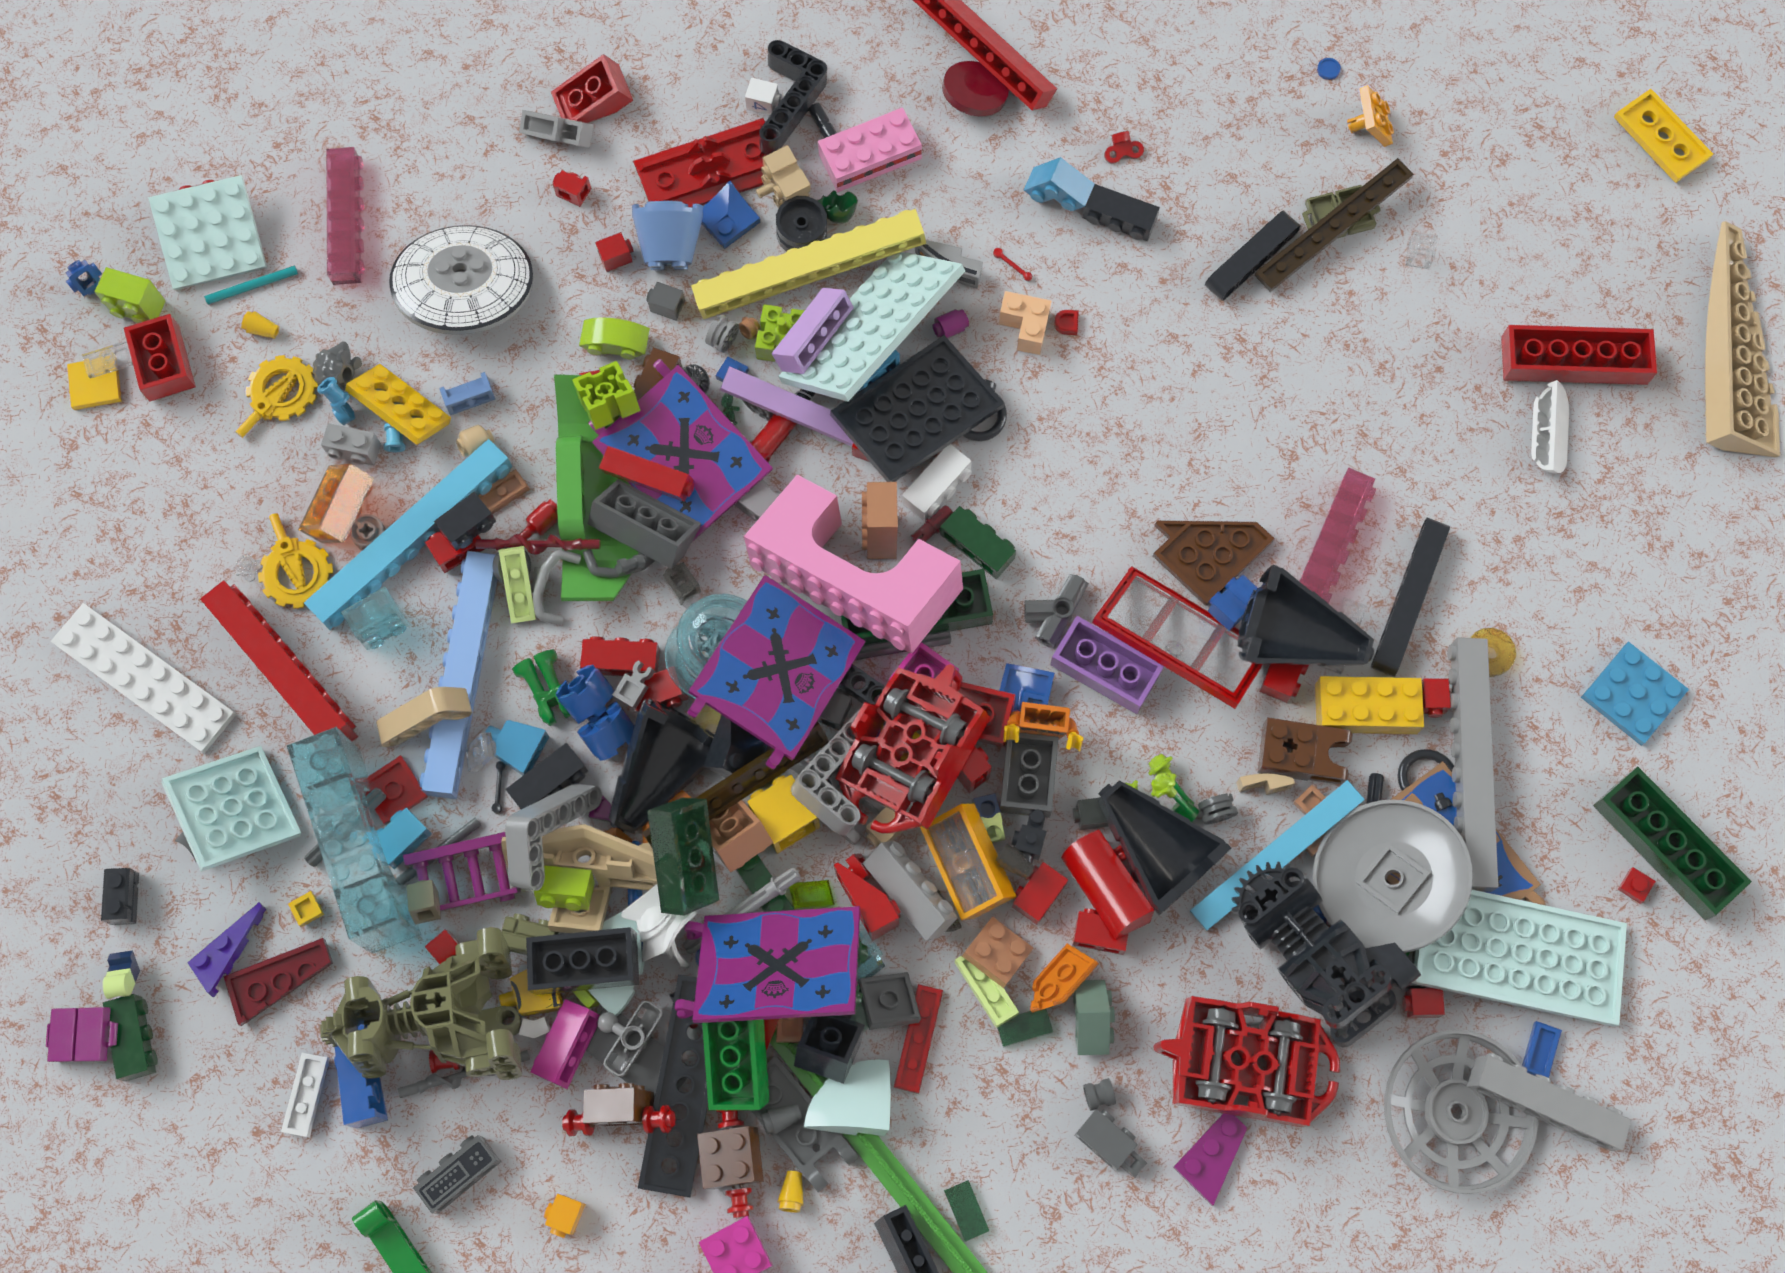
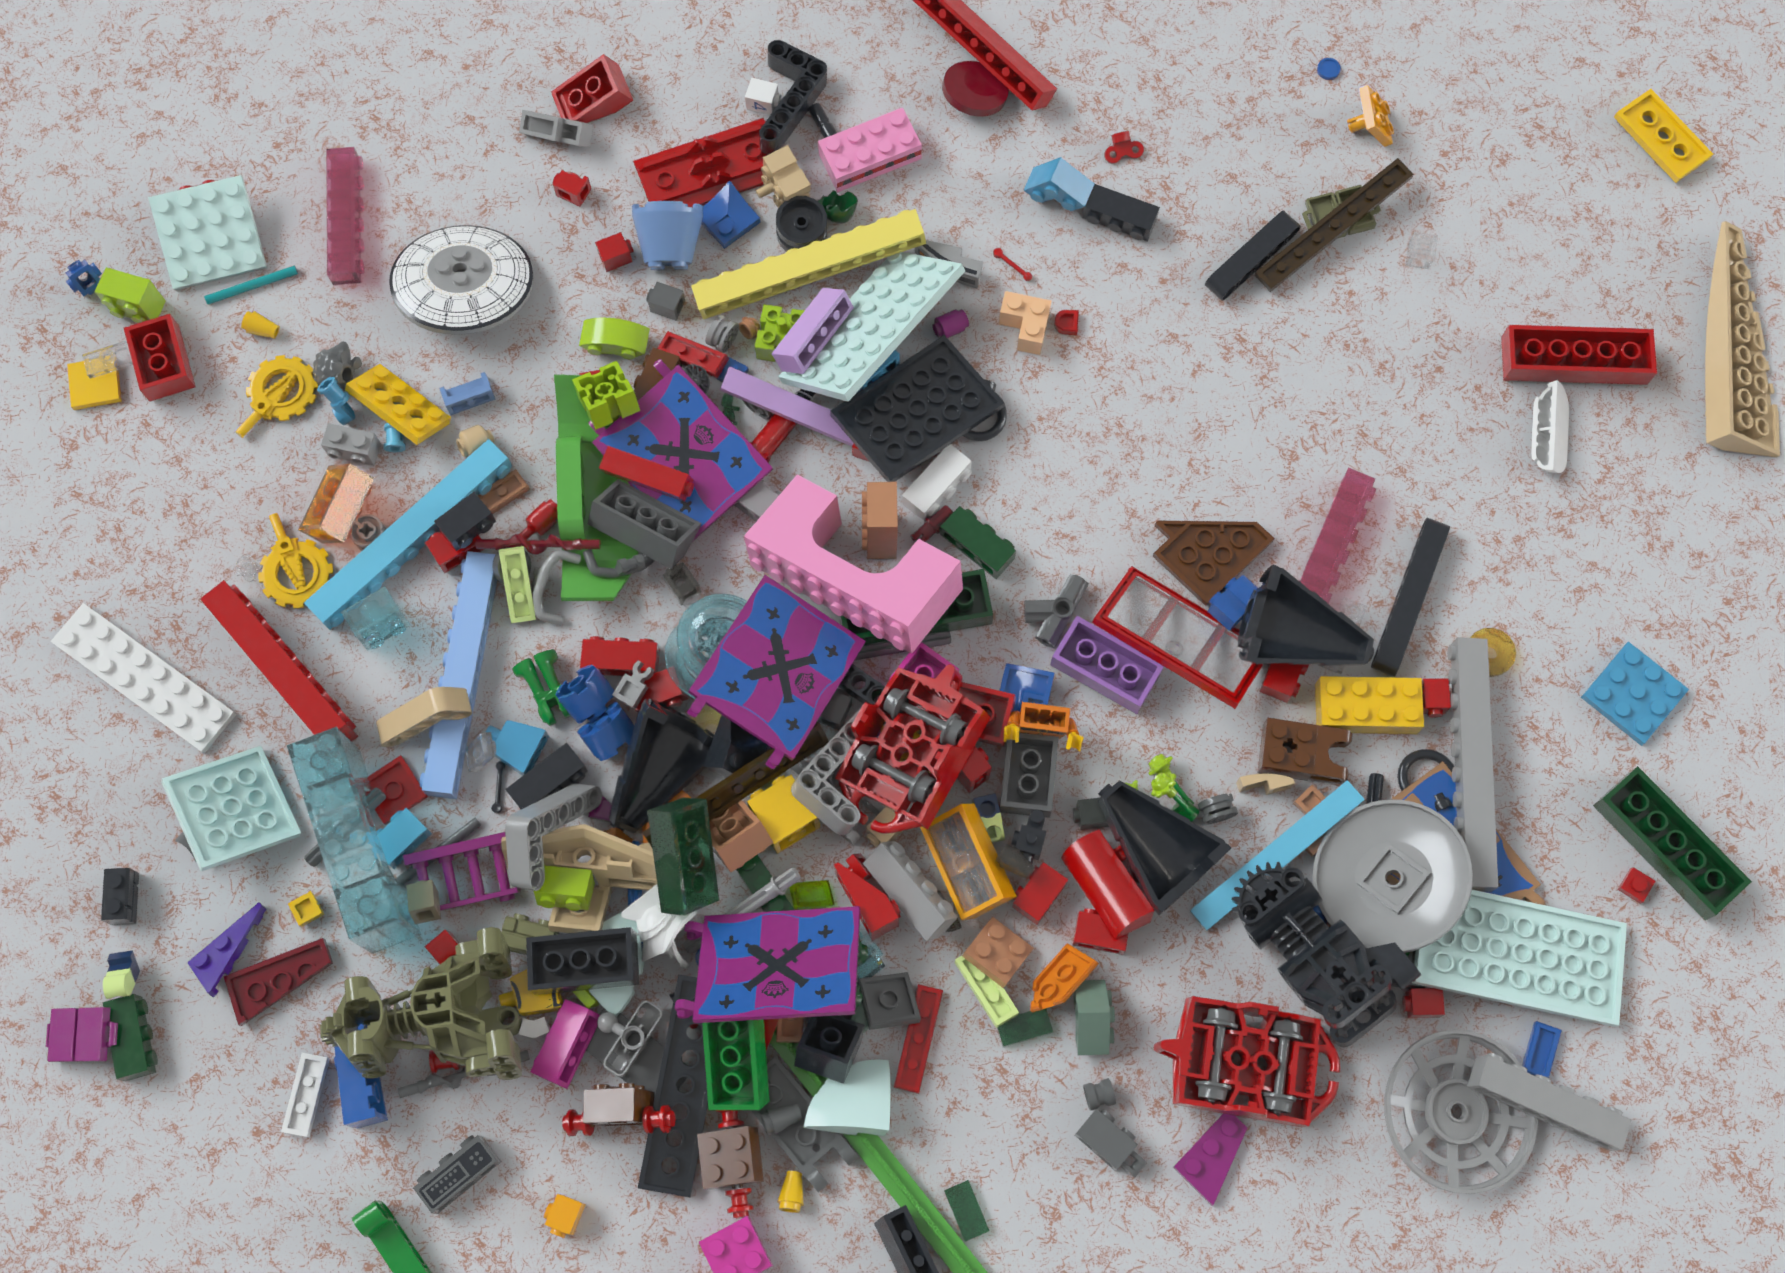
none -> red tile [657,331,729,378]

